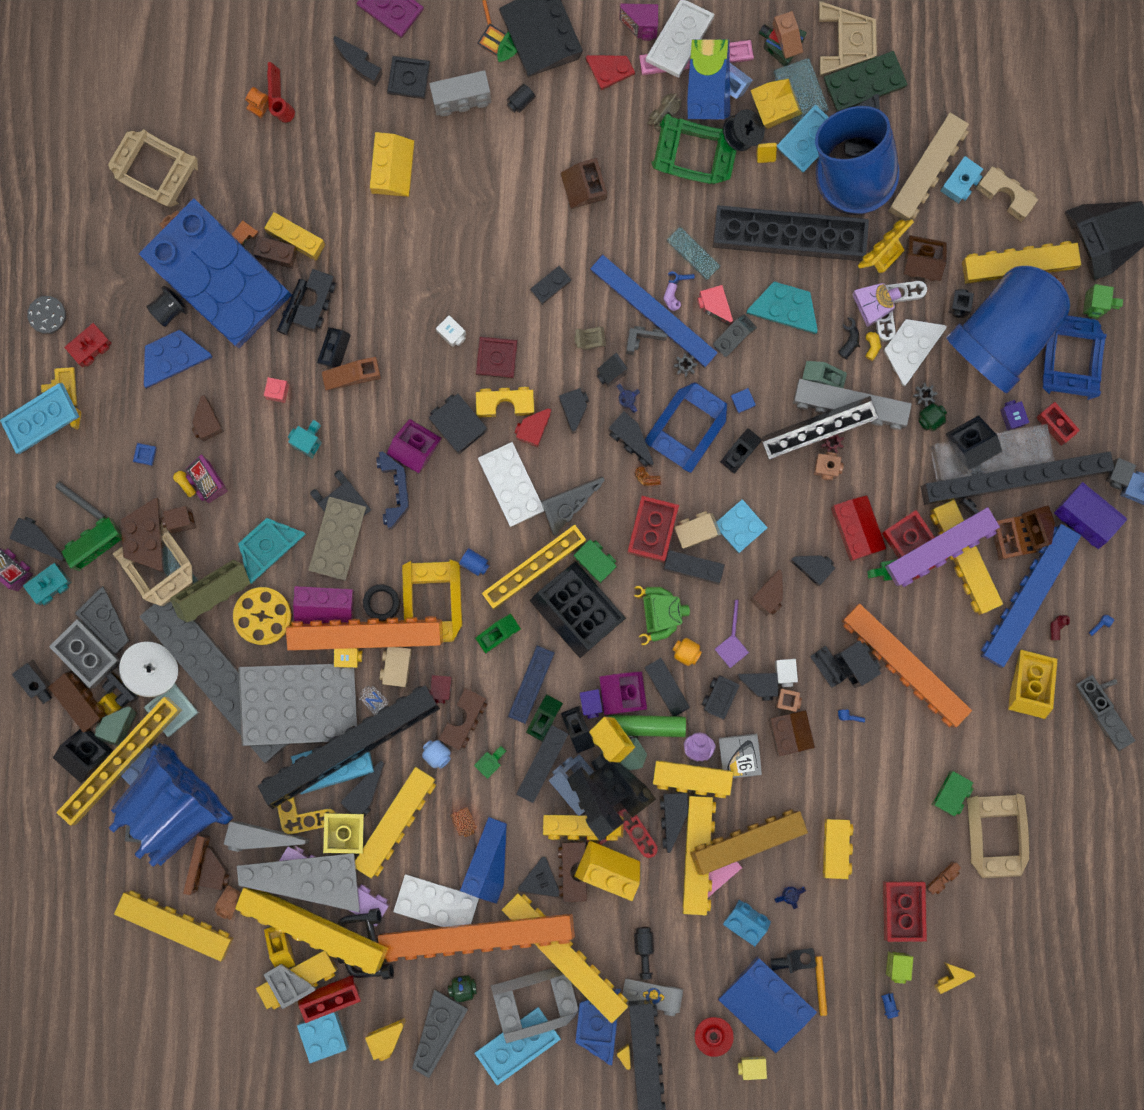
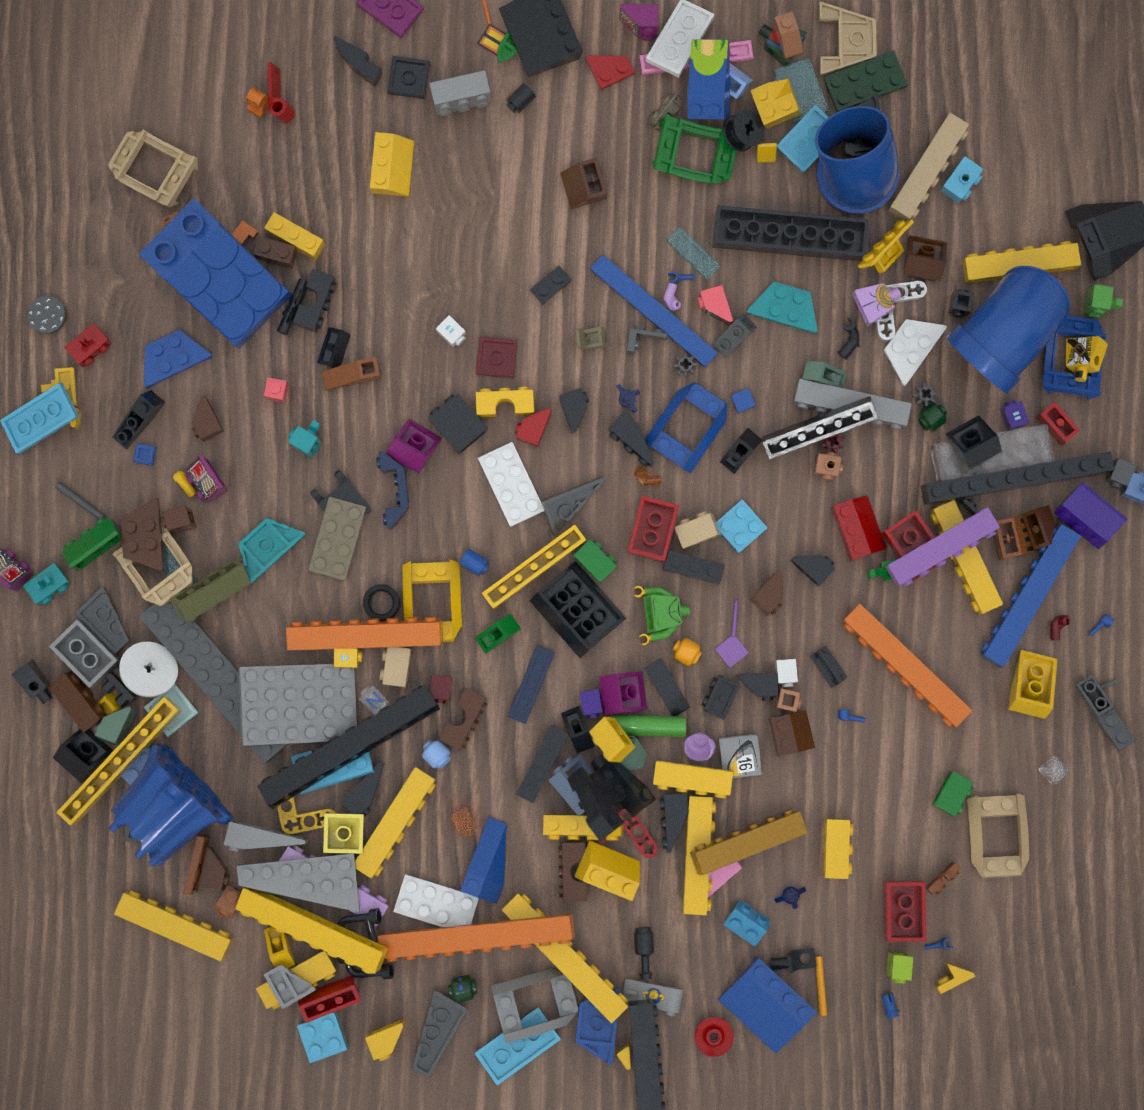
black slope [9,517,66,562] -> none
black piece [146,286,188,327] -> none
yellow wedge [233,587,292,645] -> none
magenta slope [293,586,354,624] -> none
green plate [474,746,506,779] -> none
black piece [518,857,559,897] -> none
dark green slope [526,694,563,742] -> none
black slope [596,353,627,387] -> none
light yellow brick [738,1056,767,1080] -> none
black brick [833,641,882,688] -> none
yellow arm [865,332,881,361] -> none
tan arch [976,166,1038,222] -> none
none -> black slope [112,390,165,449]
none -> blue hand [925,938,954,950]
none -> clear brick [1038,757,1070,784]
none -> torso [1066,336,1108,382]

